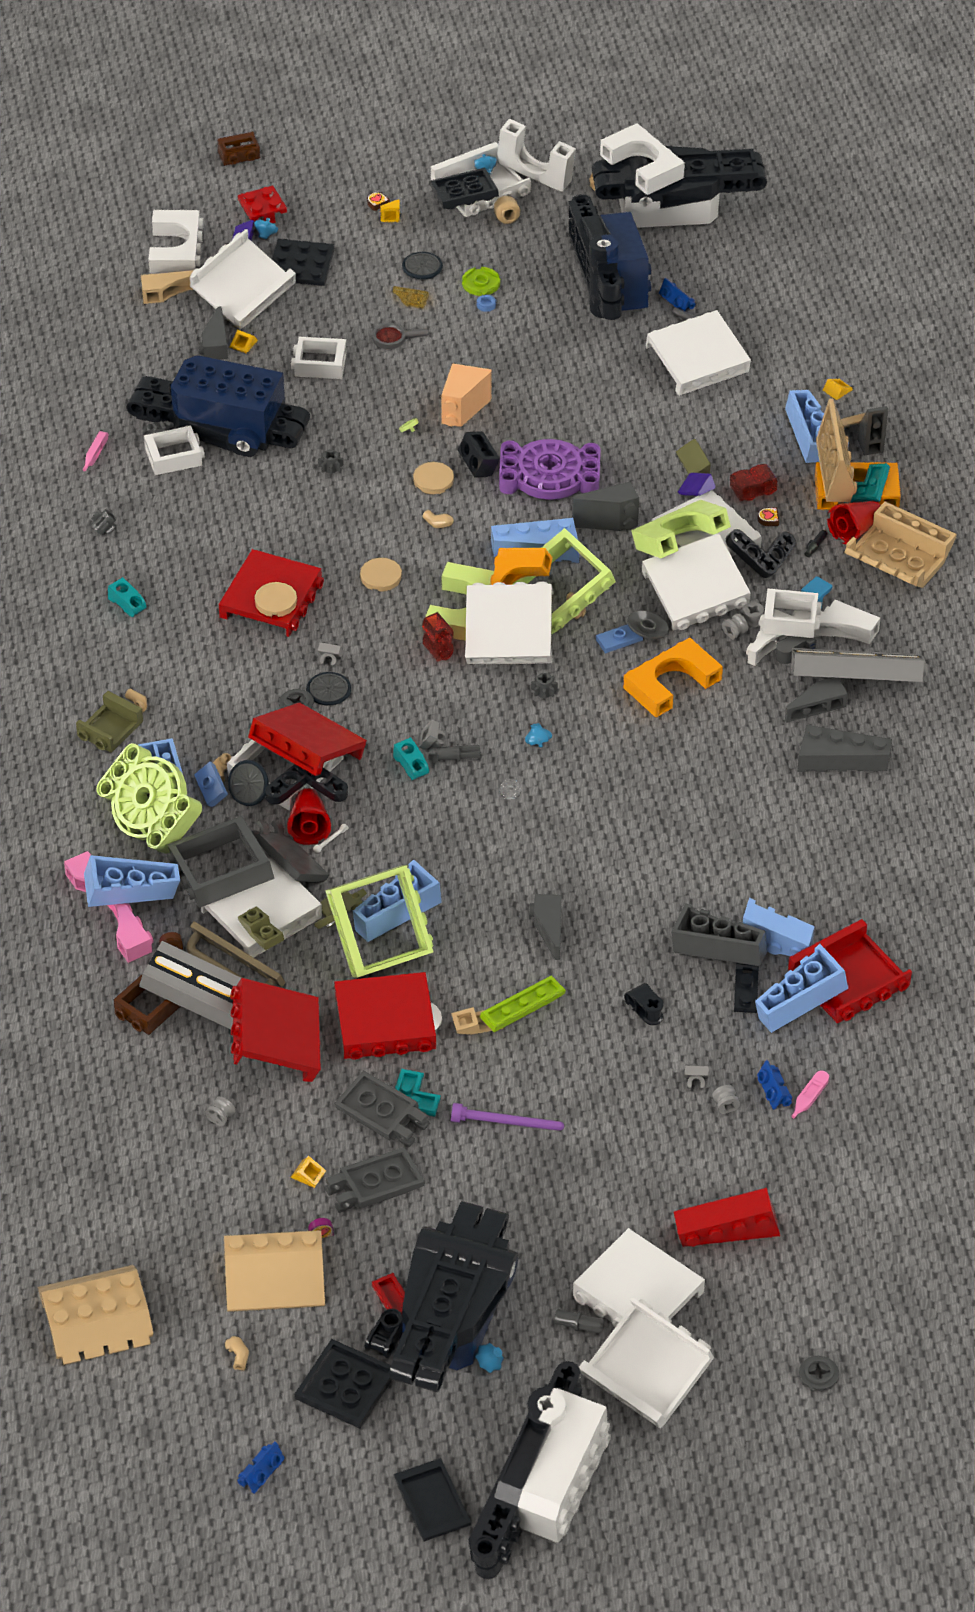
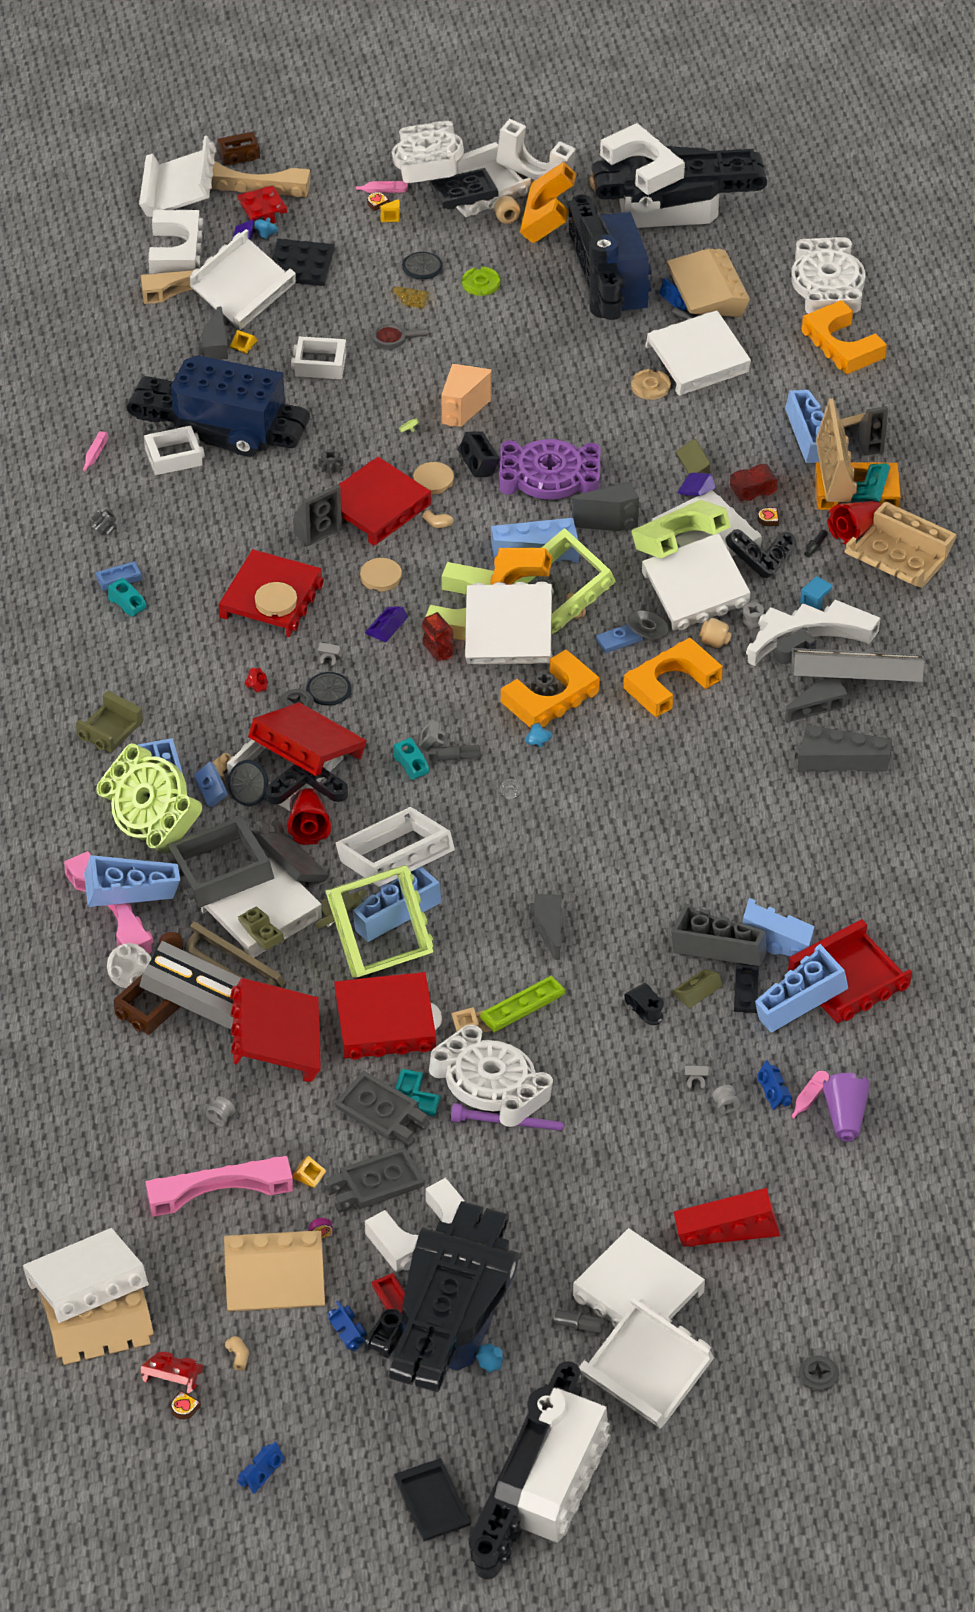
tan arm [125,689,147,713] -> none
black plate [295,1339,392,1429] -> none
white hinge [313,824,349,853] -> none
dark azure piece [474,154,497,175] -> none
medium blue tile [477,295,496,312] -> none
light grey wheel [722,614,748,640] -> none
white window [763,589,822,638] -> none
yellow slope [823,379,853,400] -> none
none -> white panel [23,1228,148,1323]
none -> medium blue plate [95,561,142,591]
none -> white dish [107,943,151,988]
none -> white panel [139,135,216,217]
none -> red piece [140,1352,203,1394]
none -> bright pink arch [146,1156,293,1217]
none -> tile [171,1390,201,1420]
none -> tan arch [211,161,310,197]
none -> red piece [245,667,268,692]
none -> dark grey slope [293,484,342,547]
none -> blue hinge [328,1300,368,1351]
none -> white window [336,807,455,887]
none -> red panel [338,457,431,546]
none -> bright pink piece [356,181,408,193]
none -> dark purple slope [365,606,408,643]
none -> white arch [365,1178,465,1273]
none -> white piece [392,121,464,183]
none -> white piece [429,1025,553,1127]
none -> light orange arch [501,649,600,728]
none -> light orange arch [520,161,577,243]
none -> tan tile [631,369,671,400]
none -> tan slope [666,249,750,317]
none -> olive slope [671,969,723,1008]
none -> tan head [699,618,732,649]
none -> white piece [791,237,865,314]
none -> light orange arch [801,300,887,374]
none -> medium lavender cone [823,1073,870,1142]

